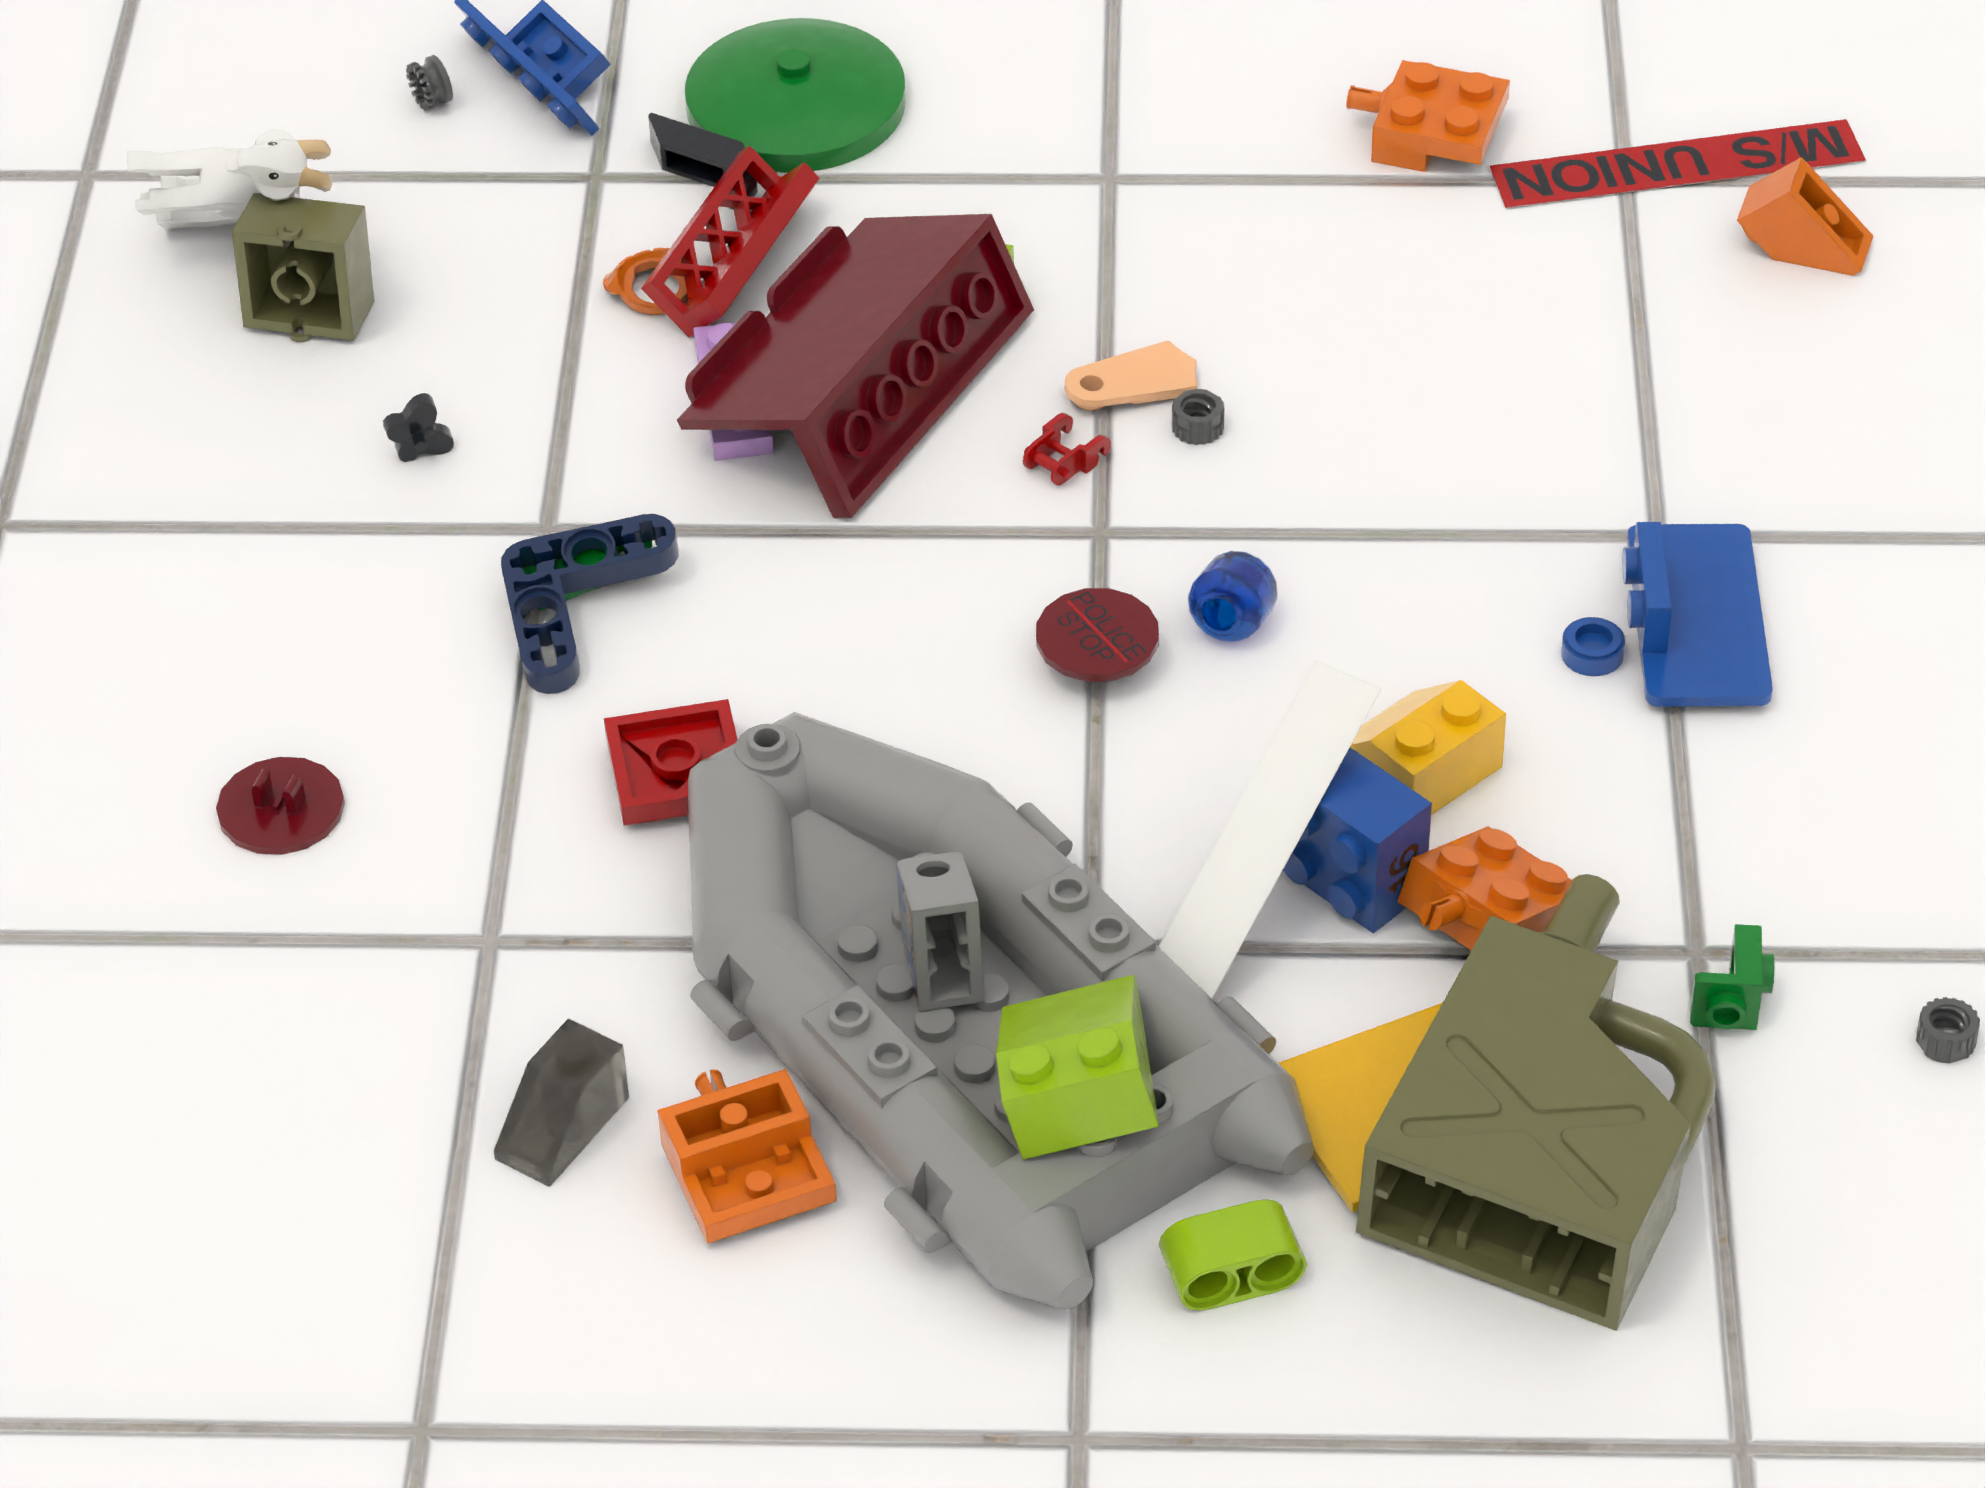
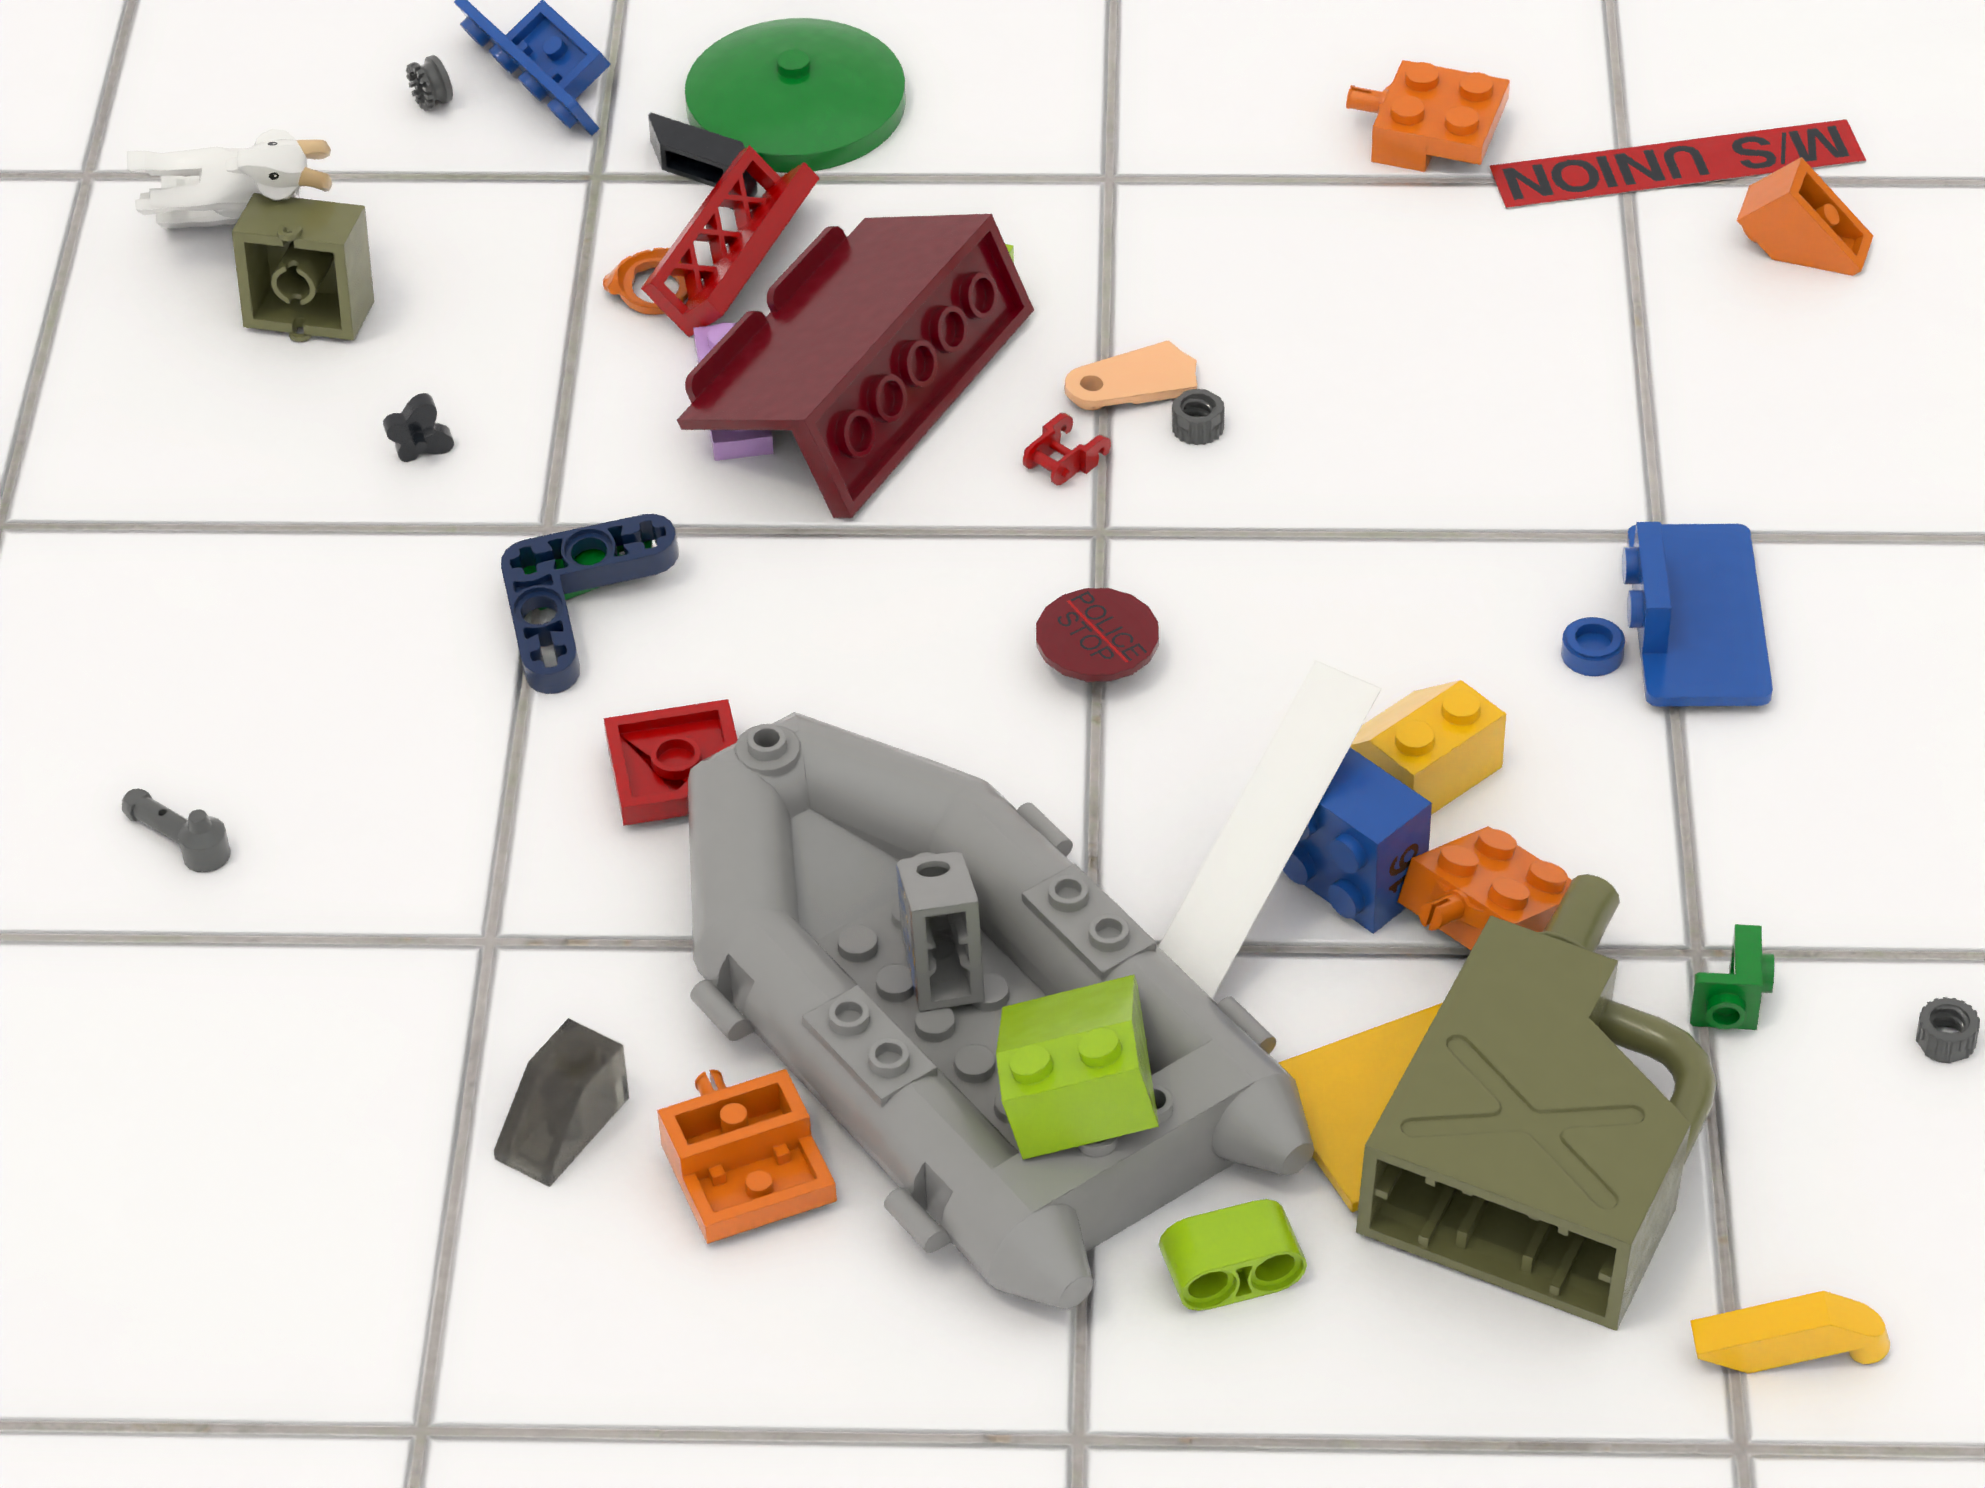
dark red piece [216,757,345,855] -> none
clear blue head [1188,551,1278,642] -> none
none -> dark grey piece [122,788,231,872]
none -> yellow piece [1690,1291,1890,1374]

